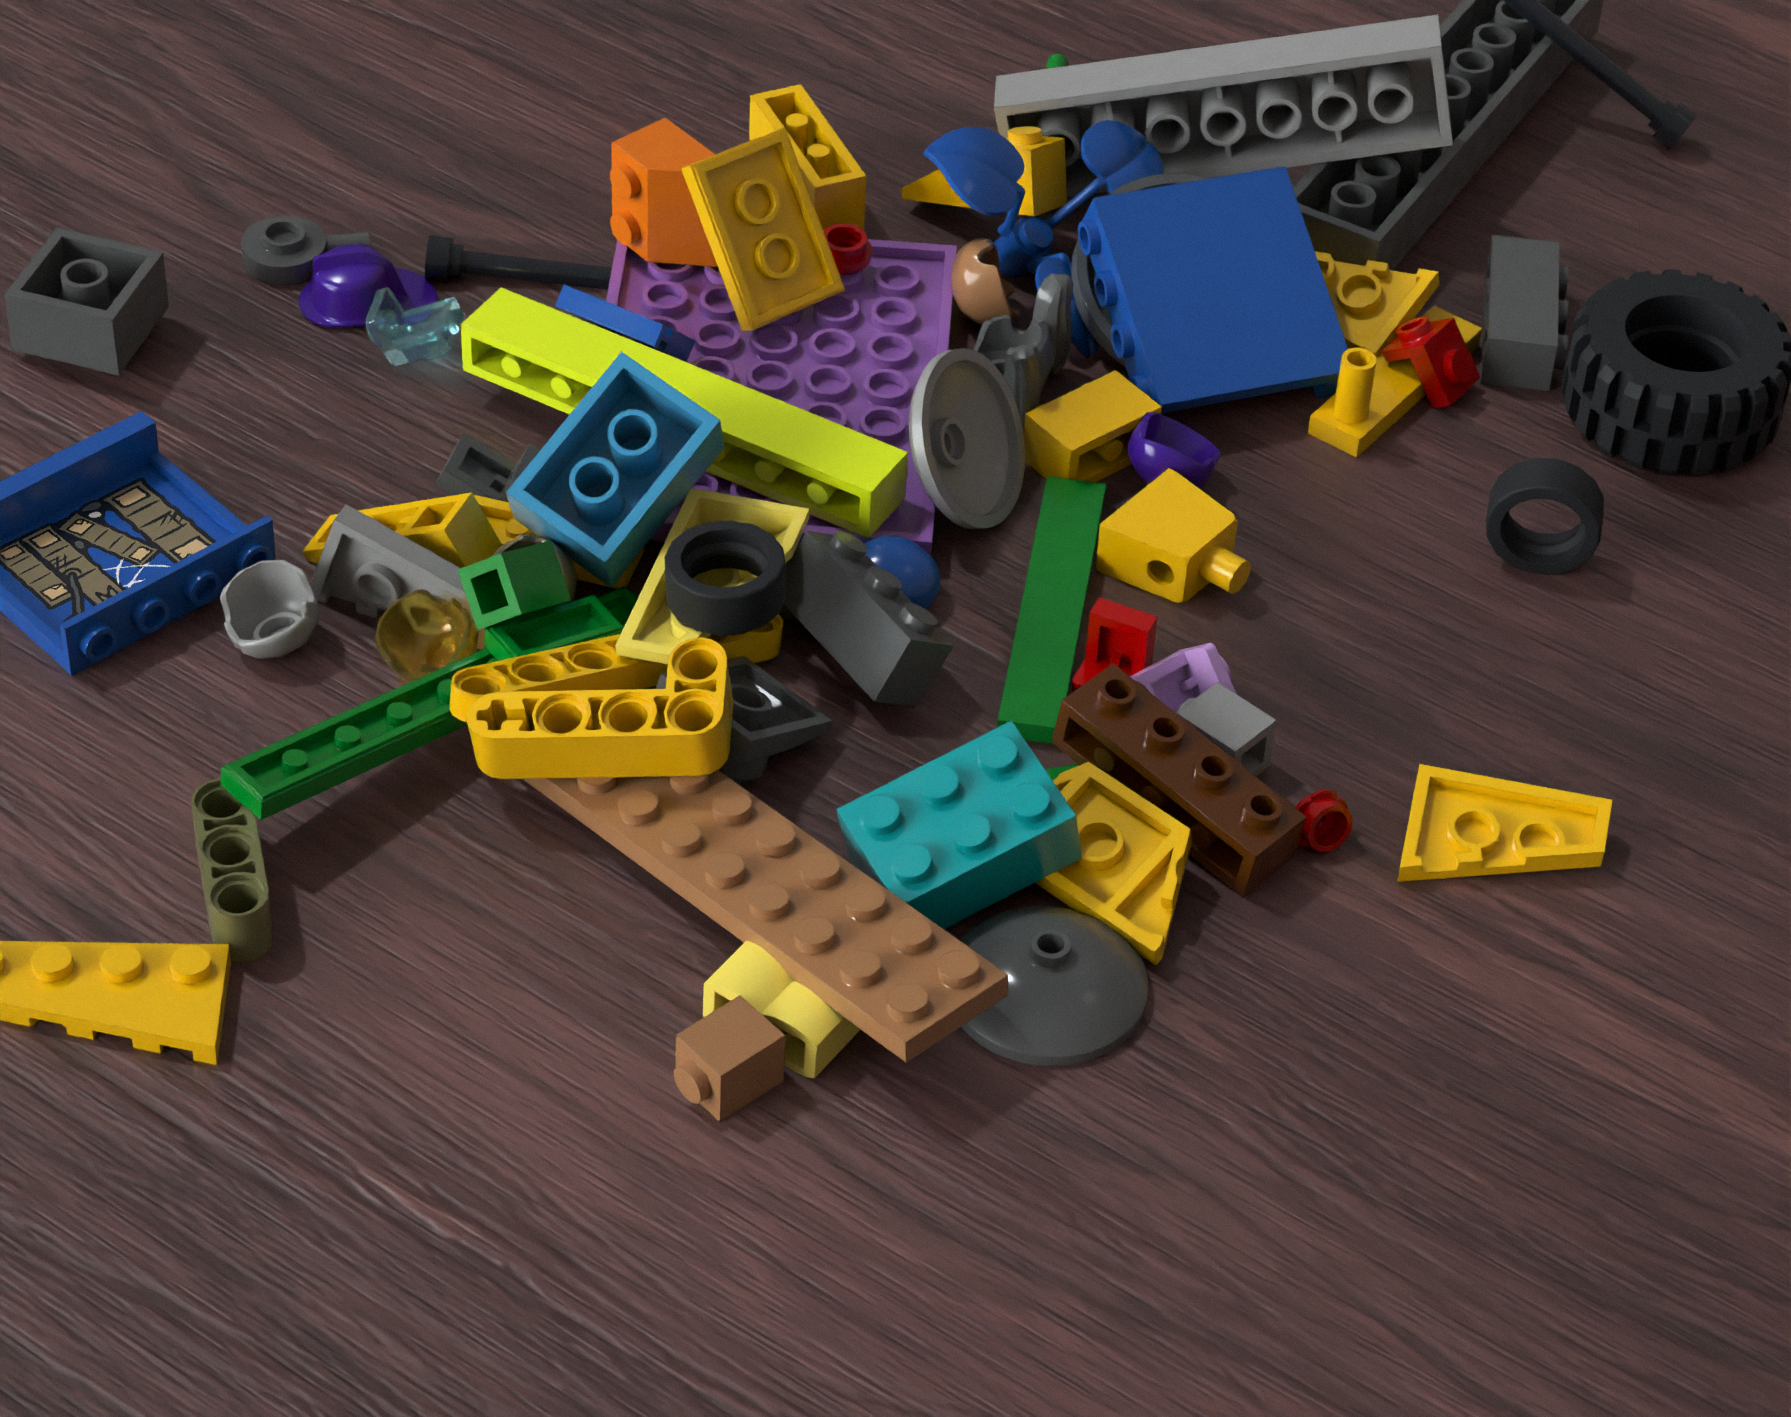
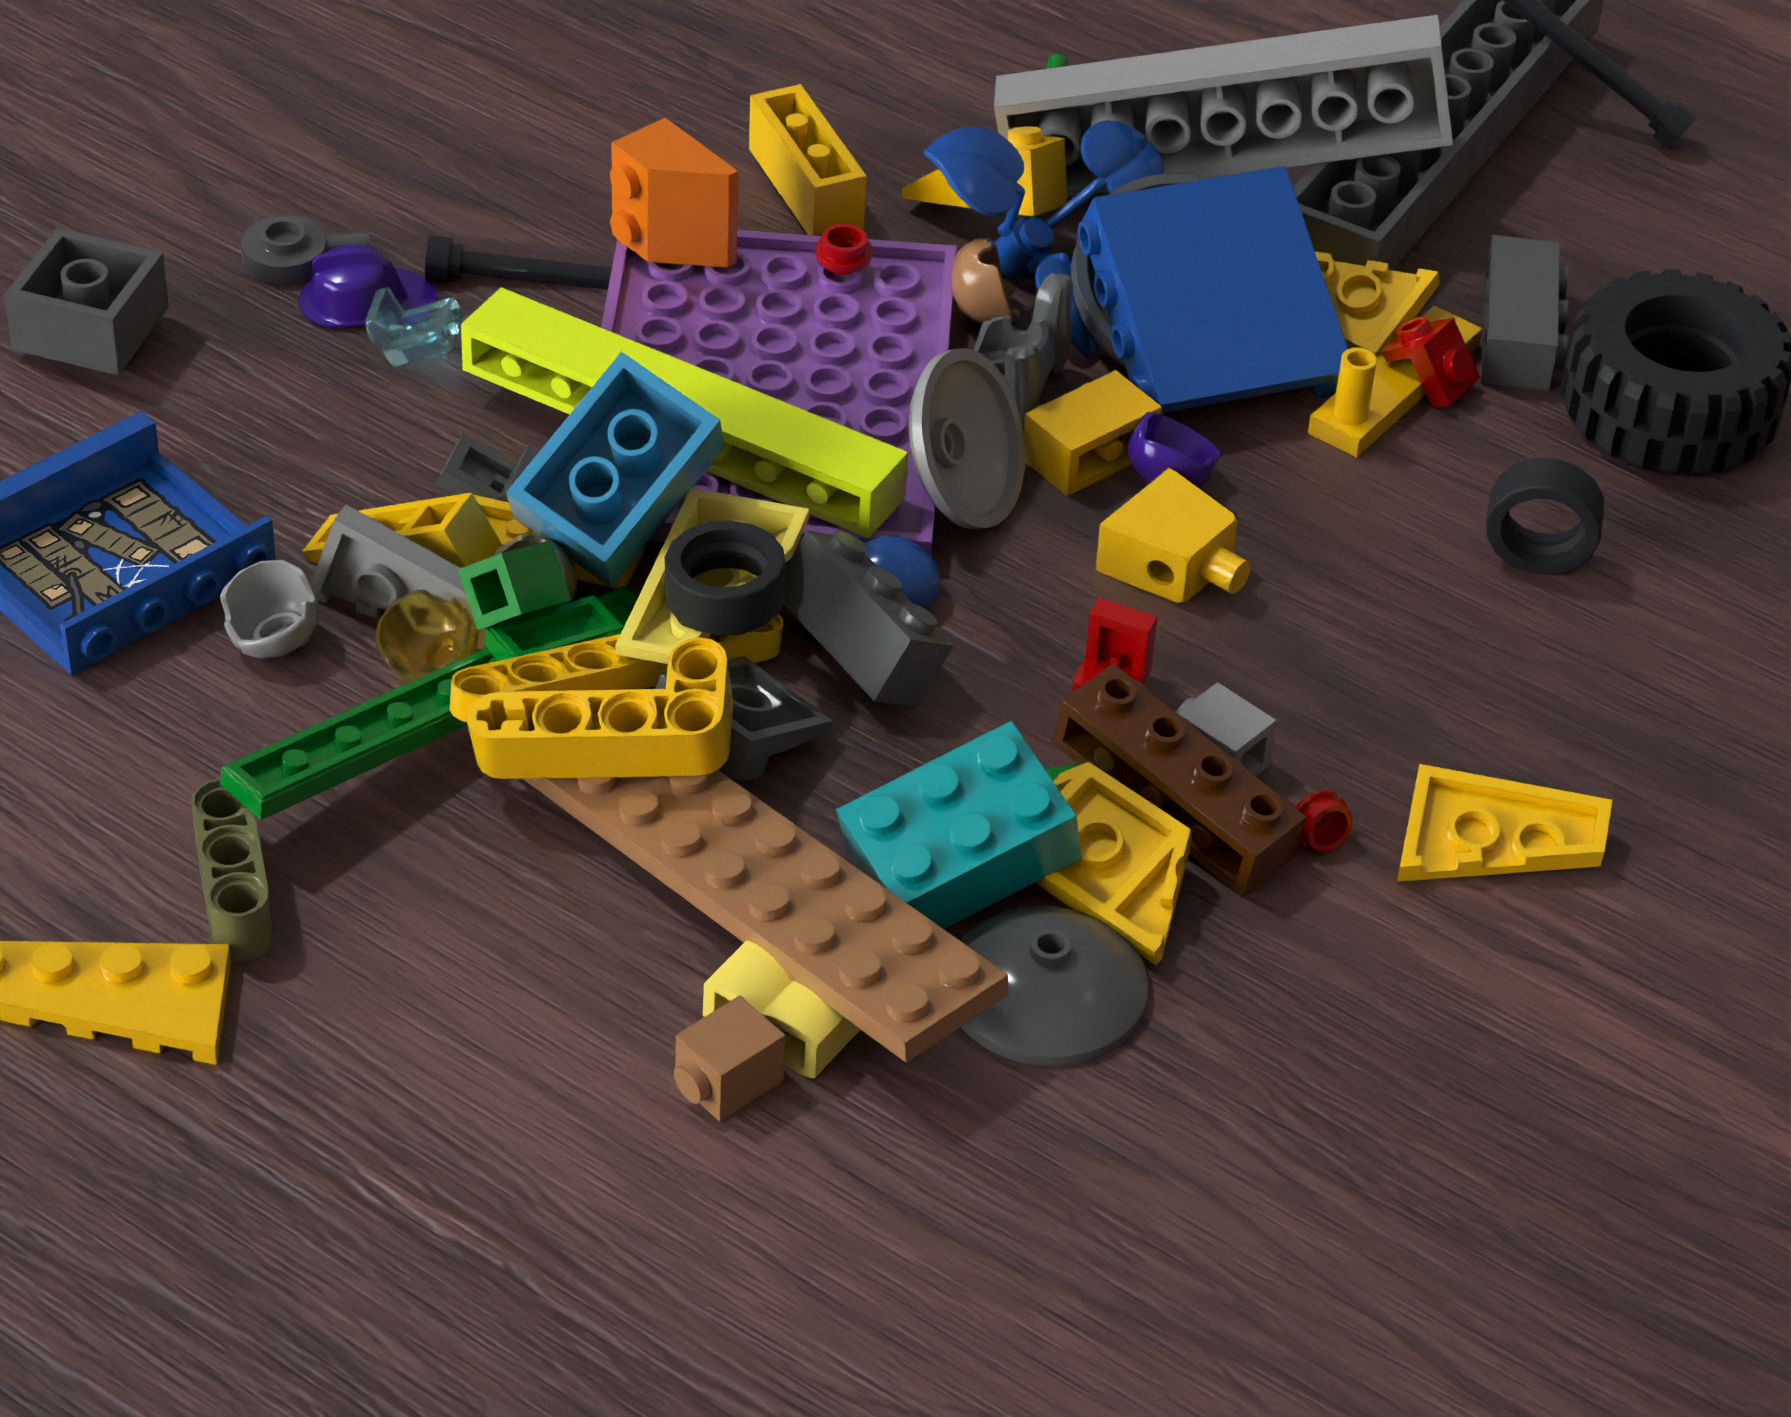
blue plate [555,284,696,362] -> none
yellow tile [681,128,845,332] -> none
green tile [997,476,1106,744] -> none
lavender bracket [1130,643,1236,713] -> none

